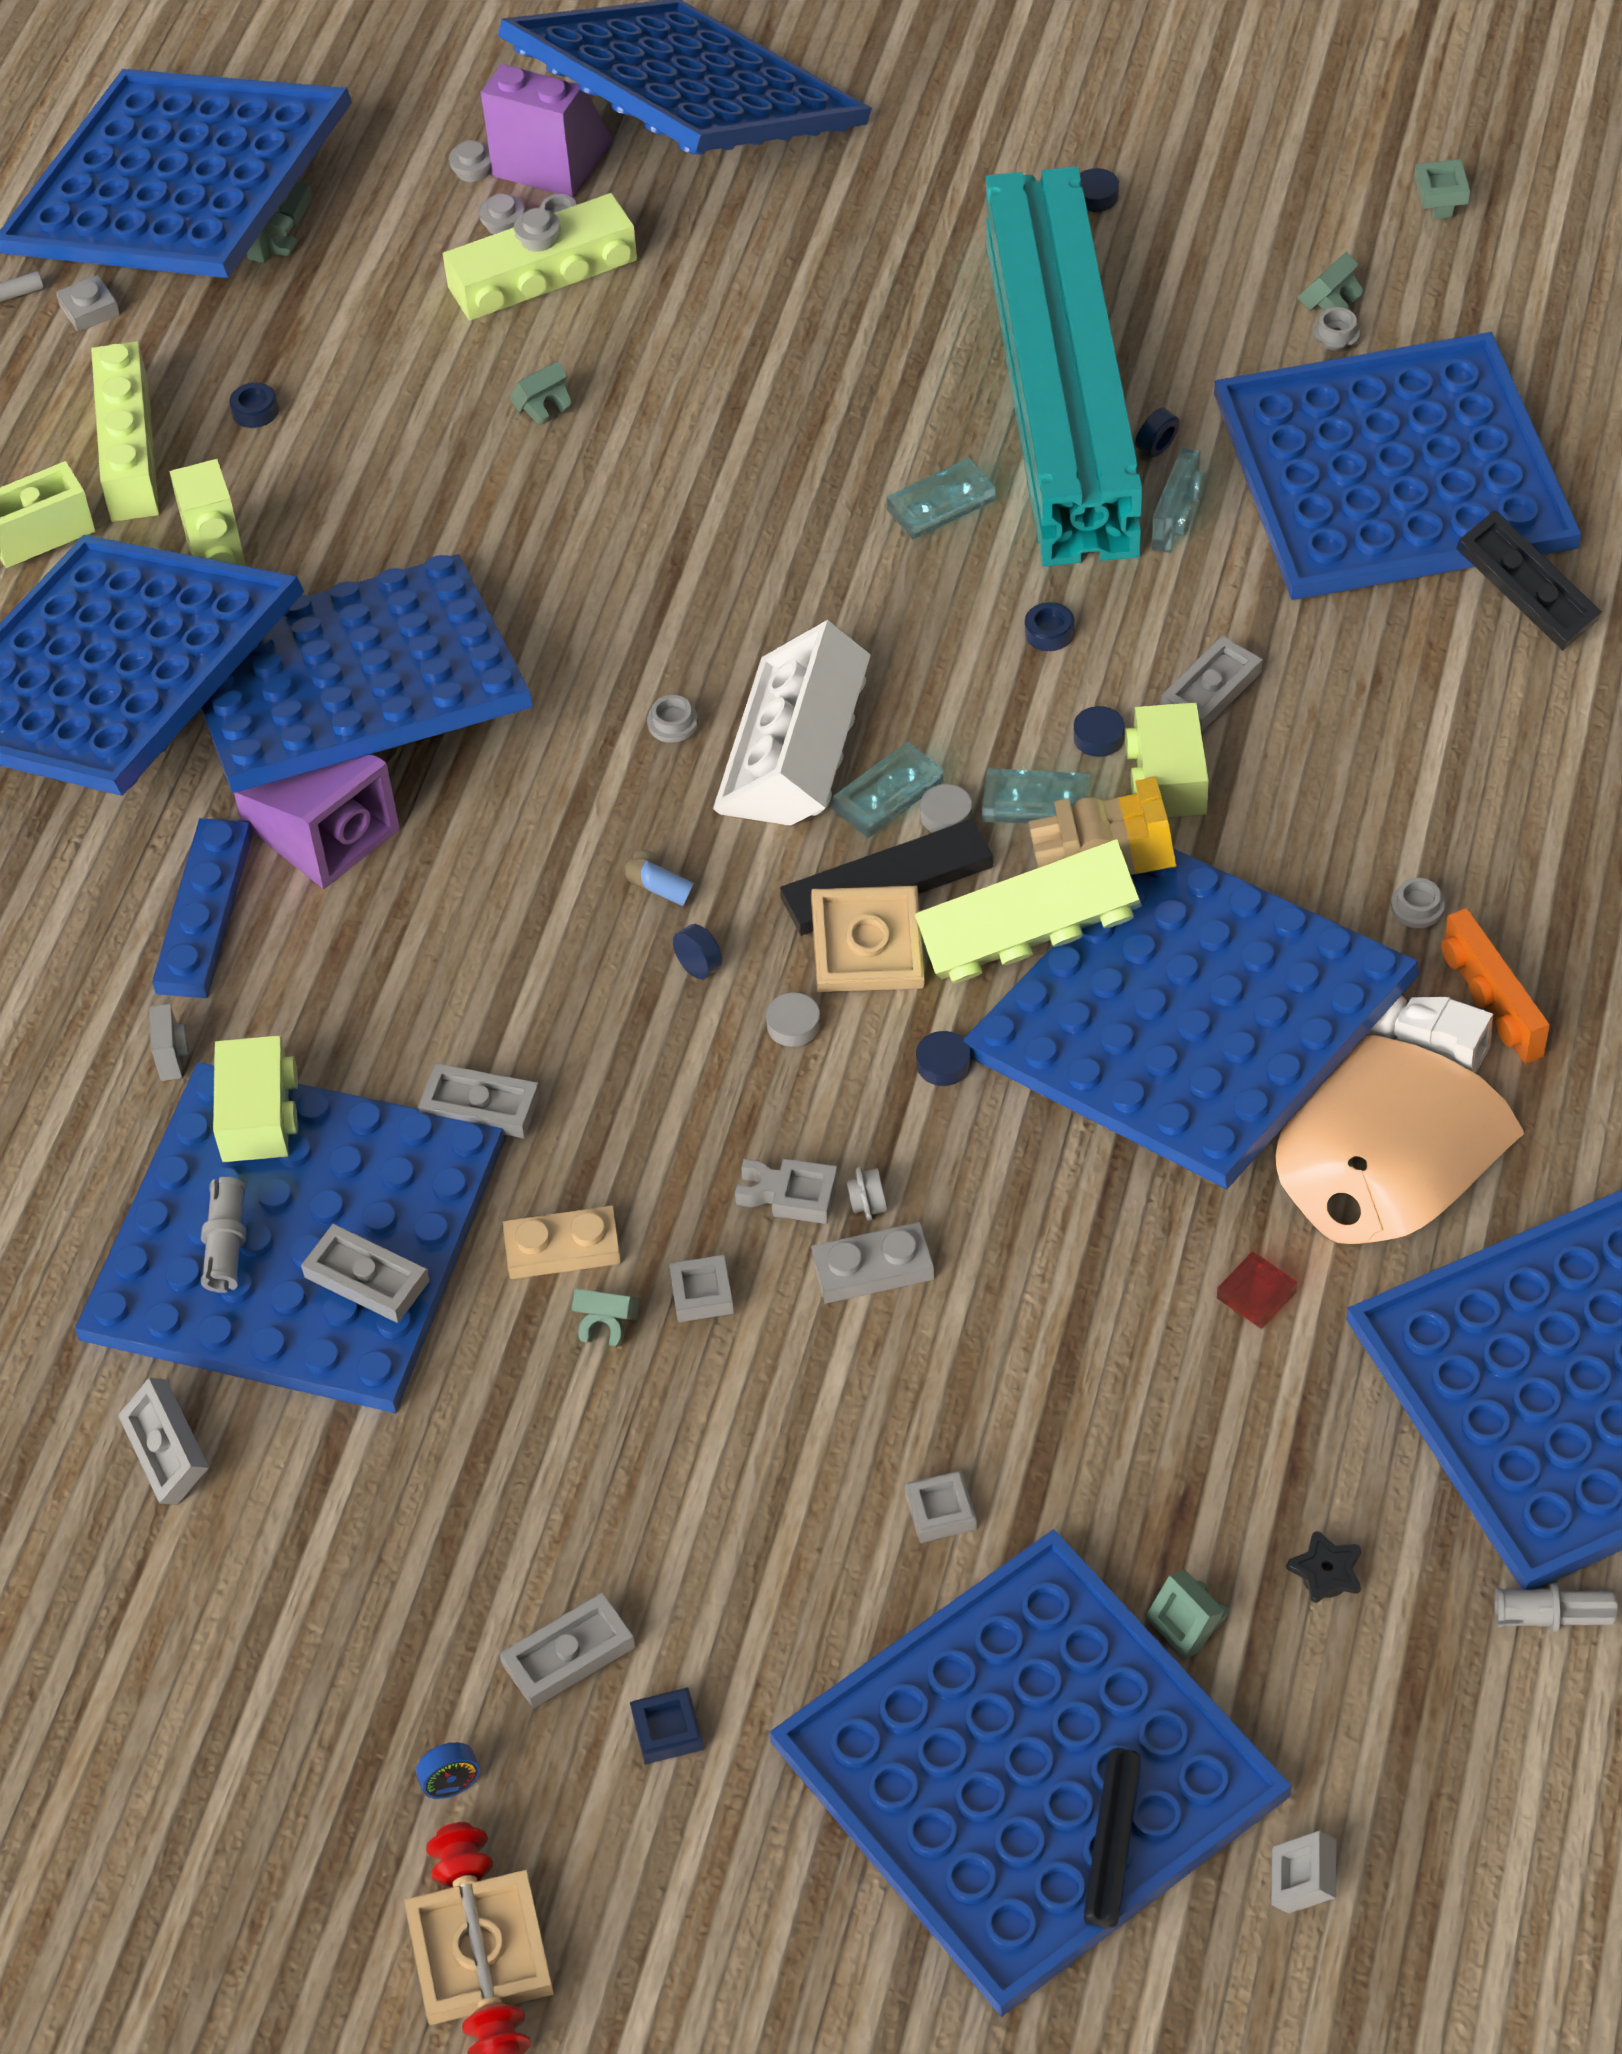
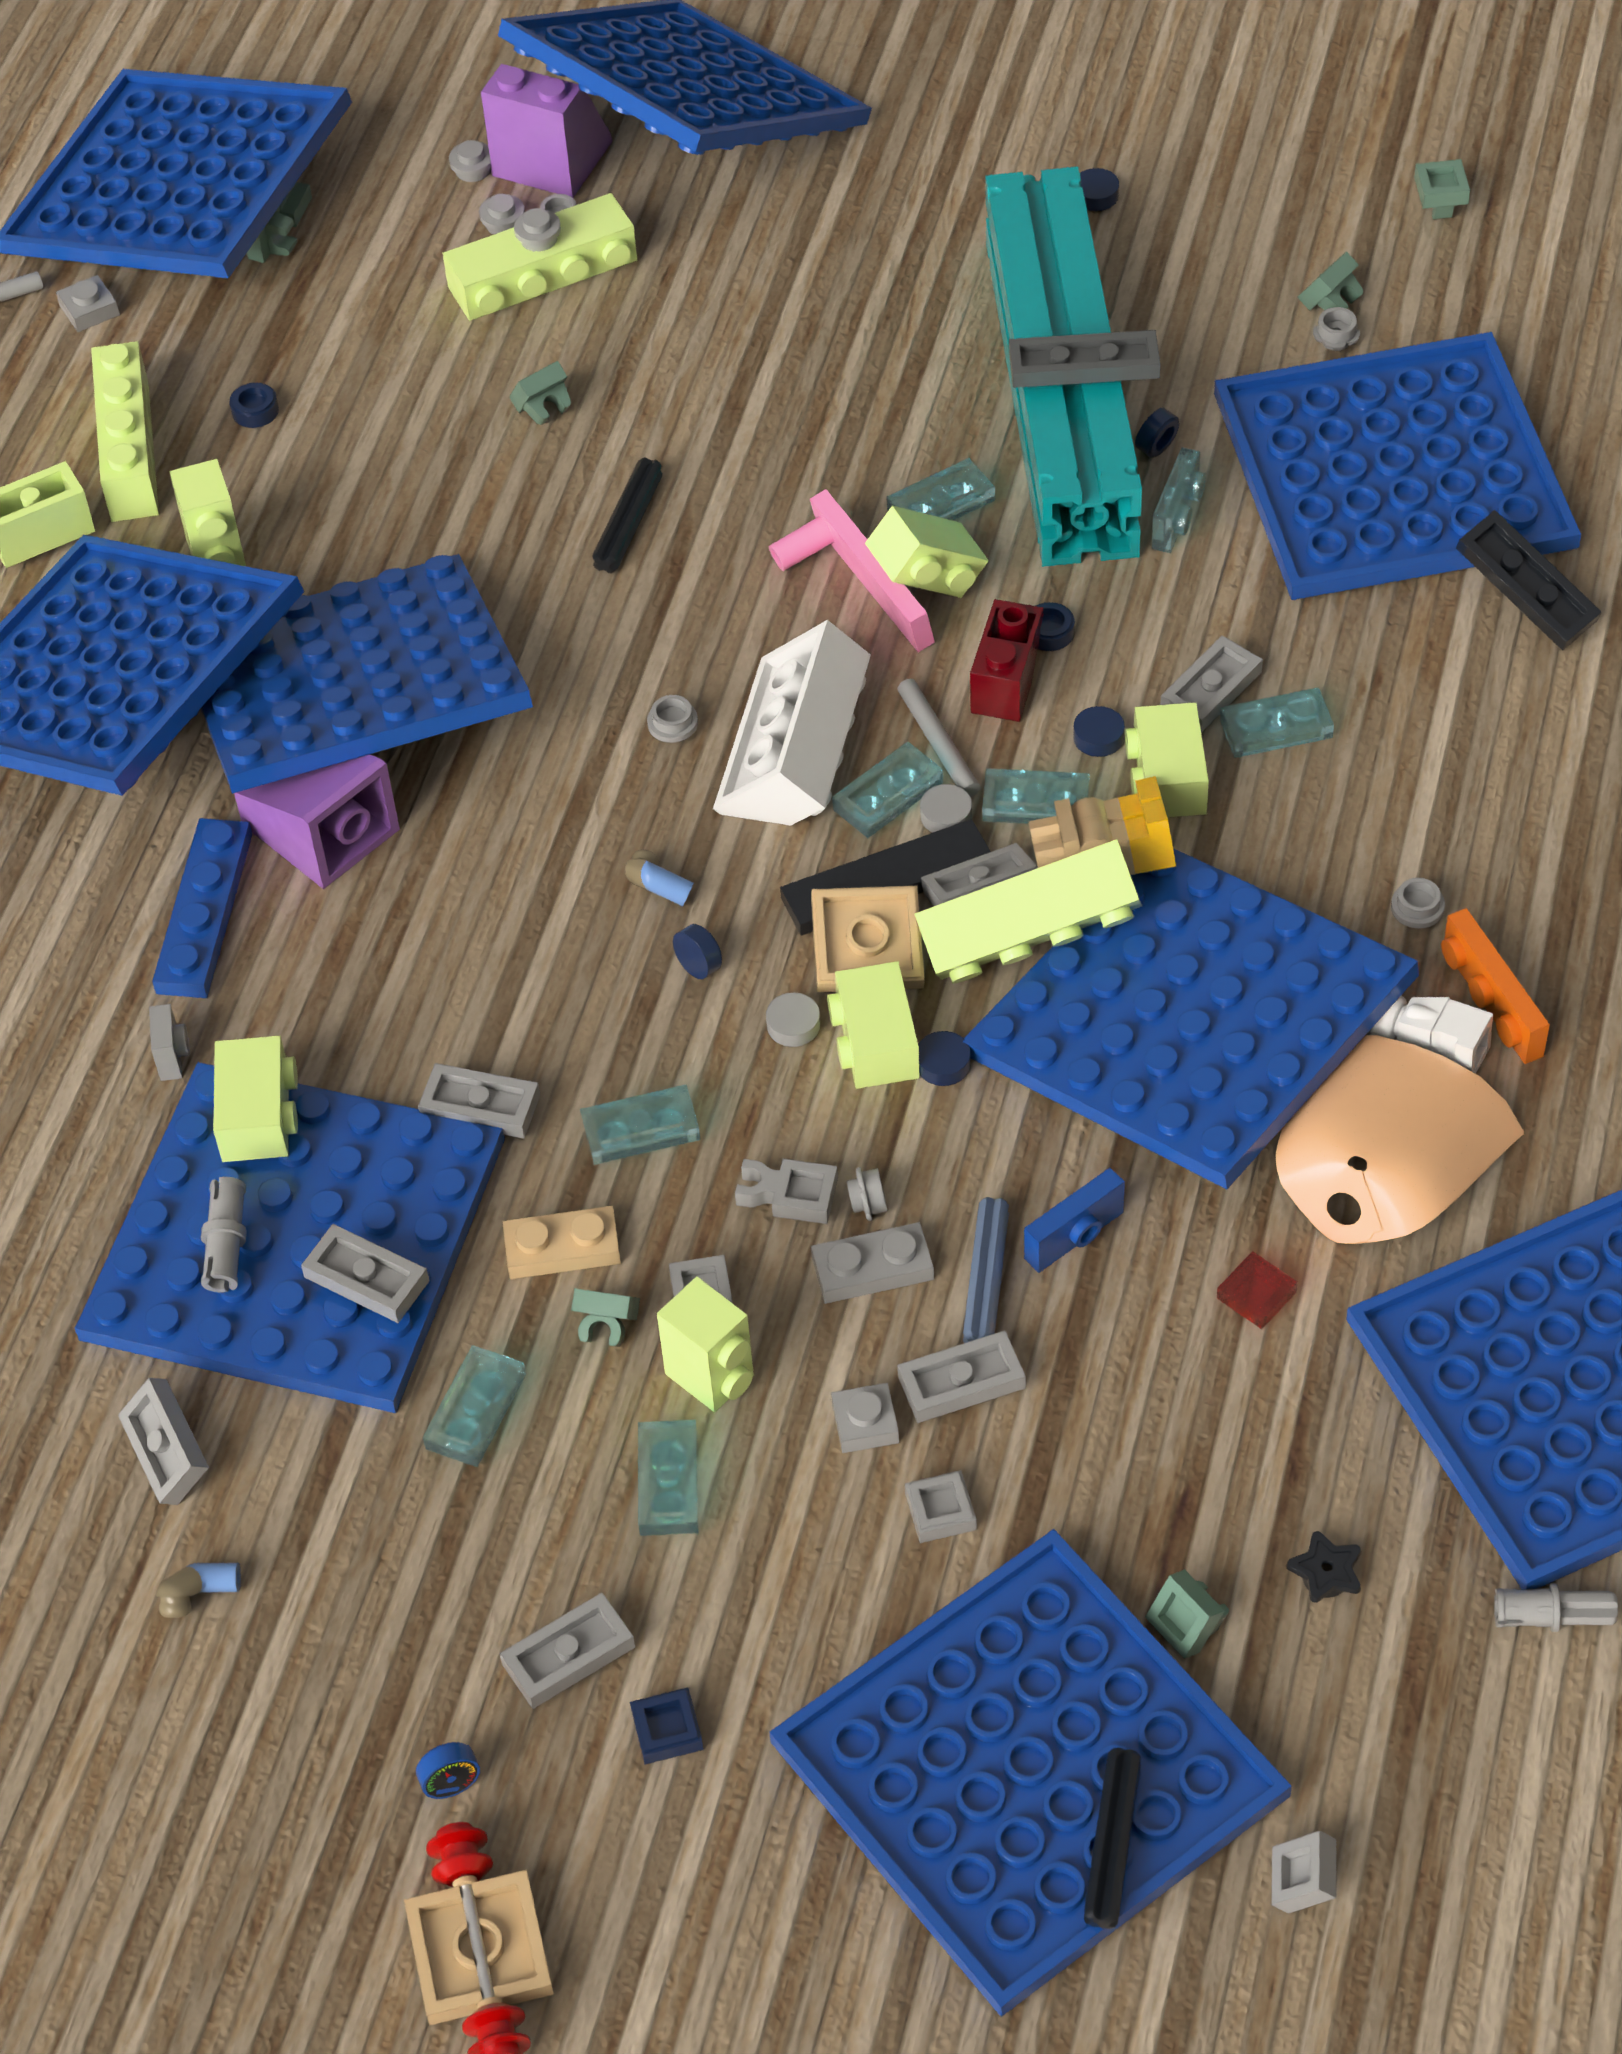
none -> arm [156,1563,241,1618]
none -> clear light blue plate [423,1345,526,1467]
none -> clear light blue plate [580,1084,700,1165]
none -> black axle [592,457,663,573]
none -> clear light blue plate [638,1420,699,1536]
none -> yellowish green brick [657,1276,754,1413]
none -> bright pink piece [769,489,935,652]
none -> yellowish green brick [827,961,920,1089]
none -> light grey plate [831,1383,899,1453]
none -> yellowish green brick [865,505,989,598]
none -> light grey bar [897,679,981,797]
none -> light grey plate [897,1330,1026,1423]
none -> light grey plate [921,843,1038,906]
none -> sand blue axle [963,1197,1009,1343]
none -> dark red slope [970,599,1043,722]
none -> dark grey plate [1009,330,1161,388]
none -> blue plate [1024,1168,1125,1273]
none -> clear light blue plate [1220,687,1334,758]

